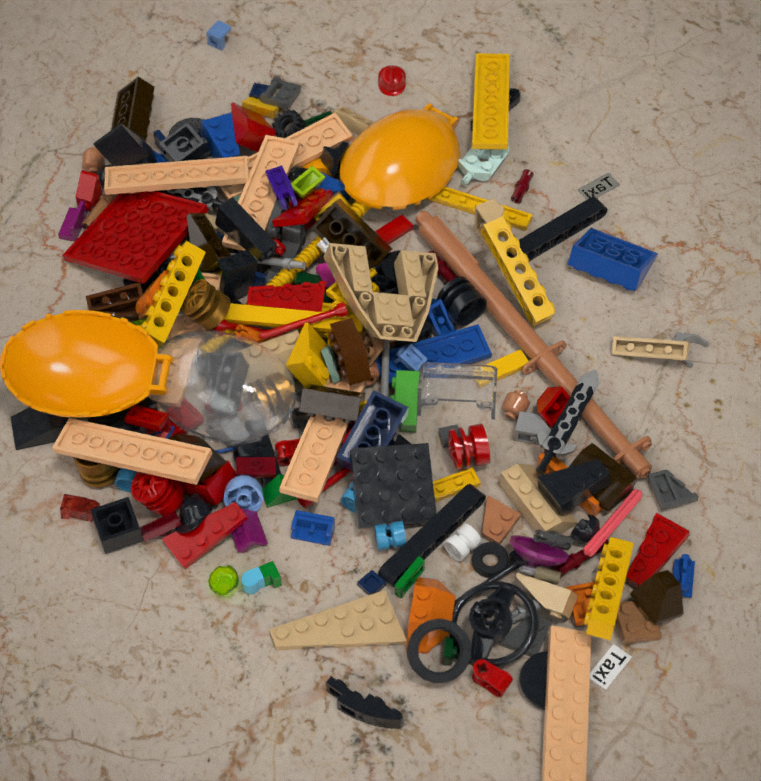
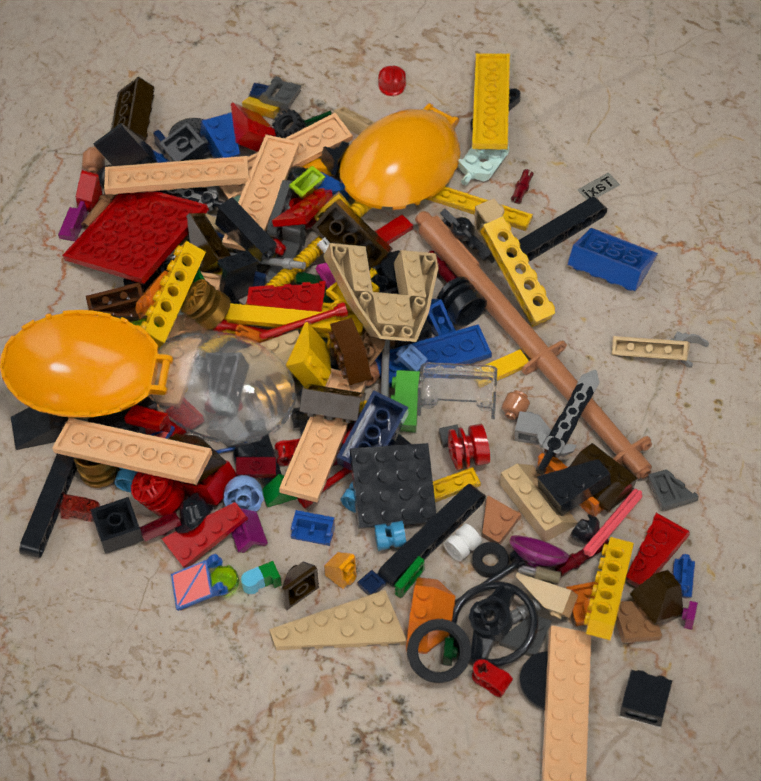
medium blue panel [206,20,231,51] -> none
dark purple hinge [265,165,298,210] -> none
sand green tile [321,345,341,383] -> none
black slope [326,676,404,729] -> none
dark grey pin [534,529,573,549] -> none
red slope [537,386,570,427] -> none
white sticker [590,644,632,690] -> none
none -> black beam [19,454,77,558]
none -> flag [171,554,228,611]
none -> dark brown slope [282,561,319,610]
none -> light orange slope [324,552,357,589]
none -> black plate [440,208,495,263]
none -> black piece [619,670,672,728]
none -> magenta plate [681,601,698,630]

